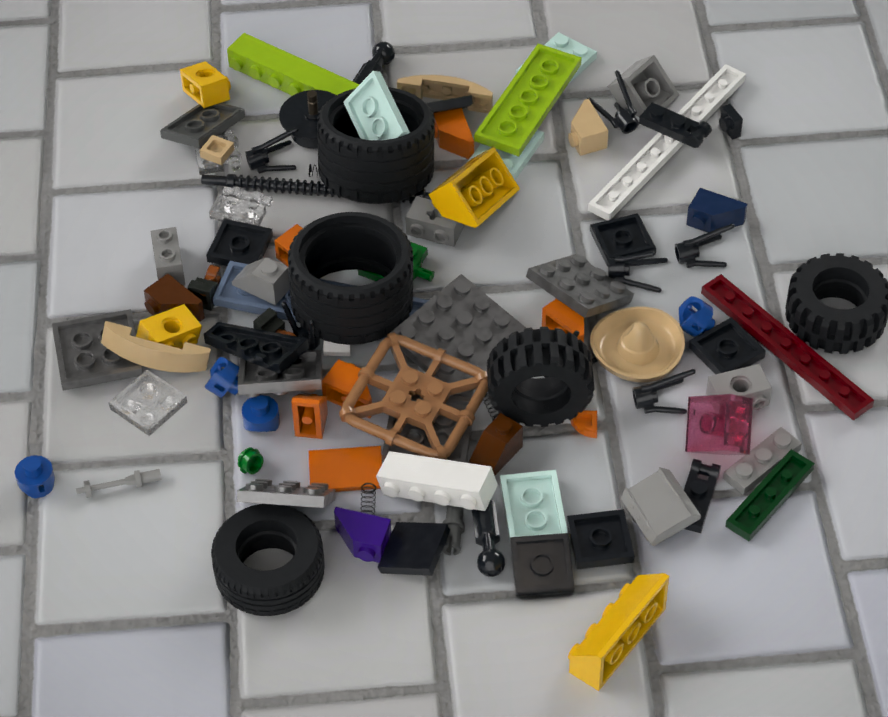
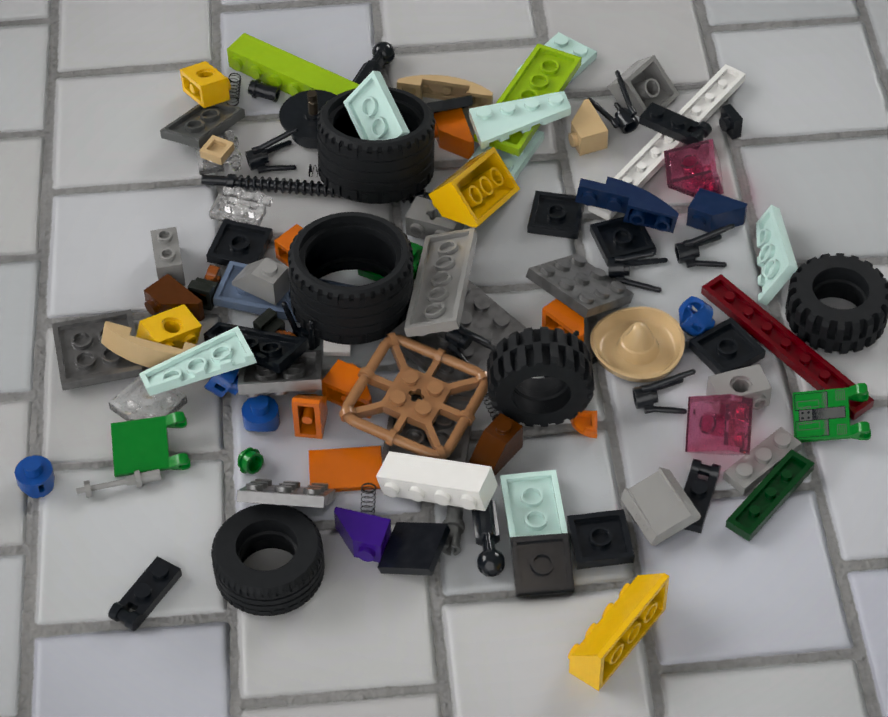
none -> black plate [108,556,182,631]
none -> green flag [111,411,191,477]
none -> light aqua wing [139,326,257,396]
none -> black piece [226,73,241,106]
none -> black pin [248,79,280,102]
none -> light grey plate [404,227,478,337]
none -> black plant [445,324,496,363]
none -> light aqua wing [469,91,571,150]
none -> black tile [527,191,585,239]
none -> dark blue slope [575,176,679,233]
none -> clear pink slope [664,139,724,197]
none -> light aqua wing [756,204,798,306]
none -> green flag [792,383,871,443]

